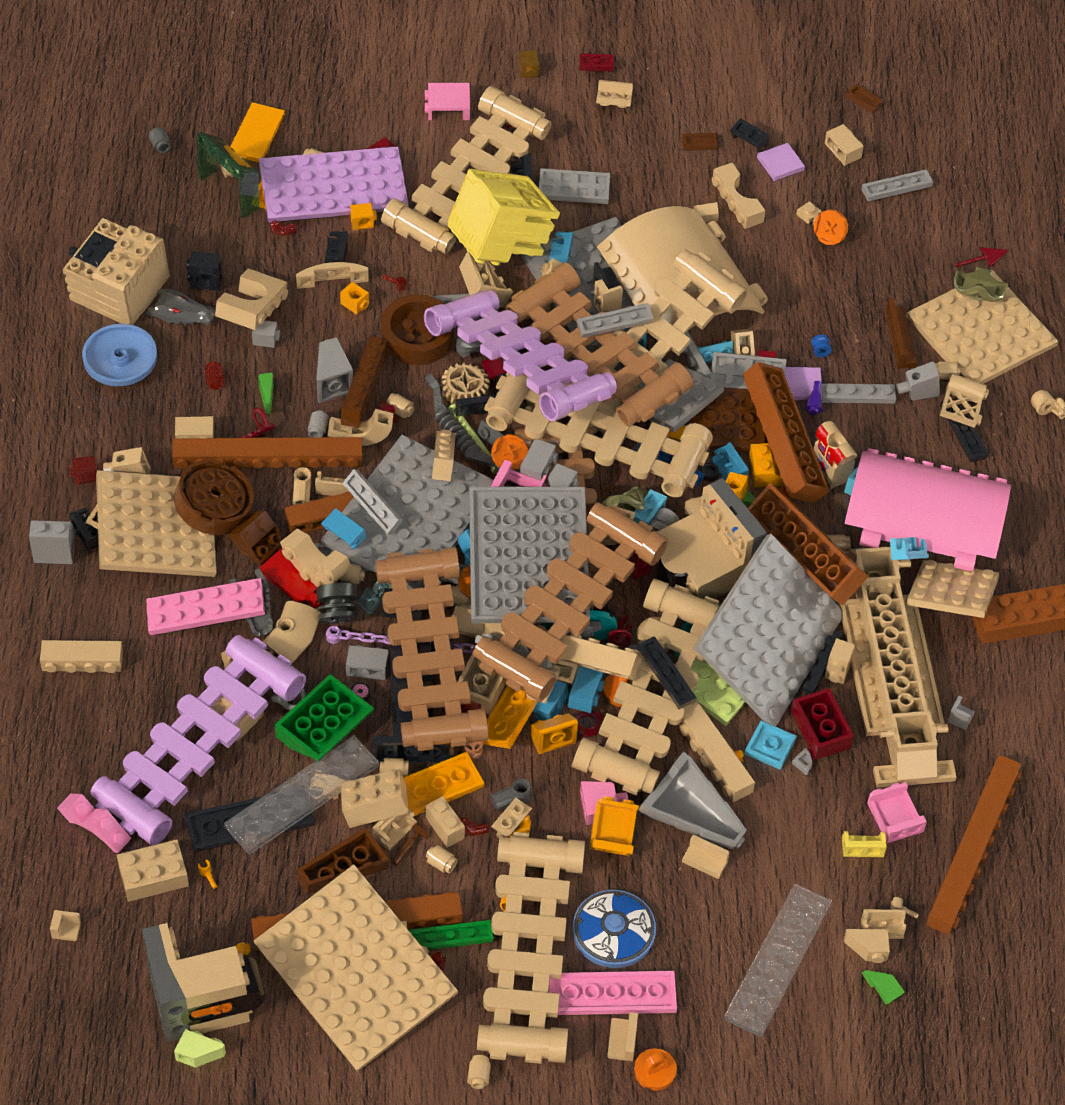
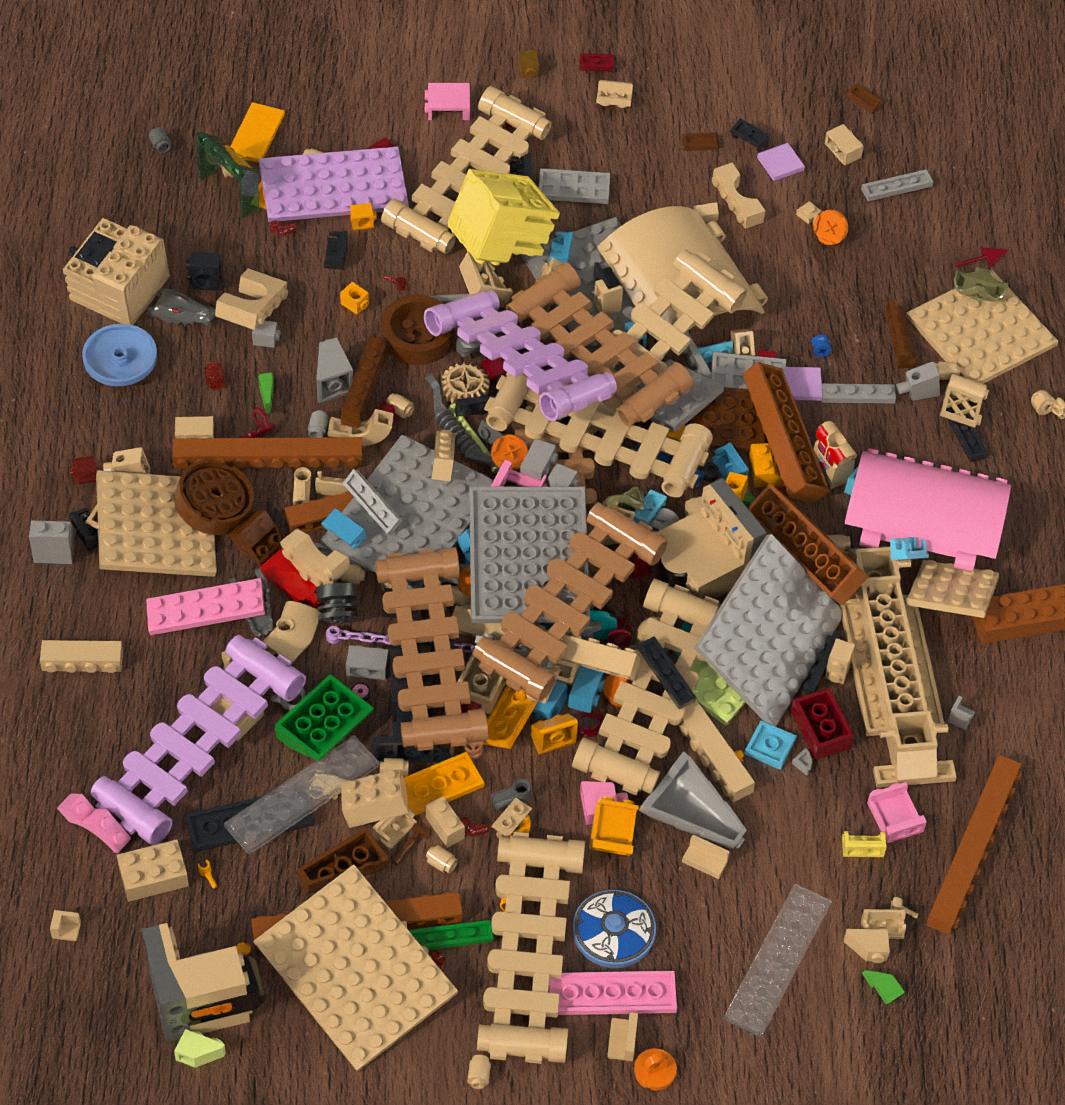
tan slope [296,262,369,289] -> none
clear light blue plate [357,581,390,615] -> none
light grey plate [577,303,653,338] -> none
dark purple cone [804,381,823,415] -> none

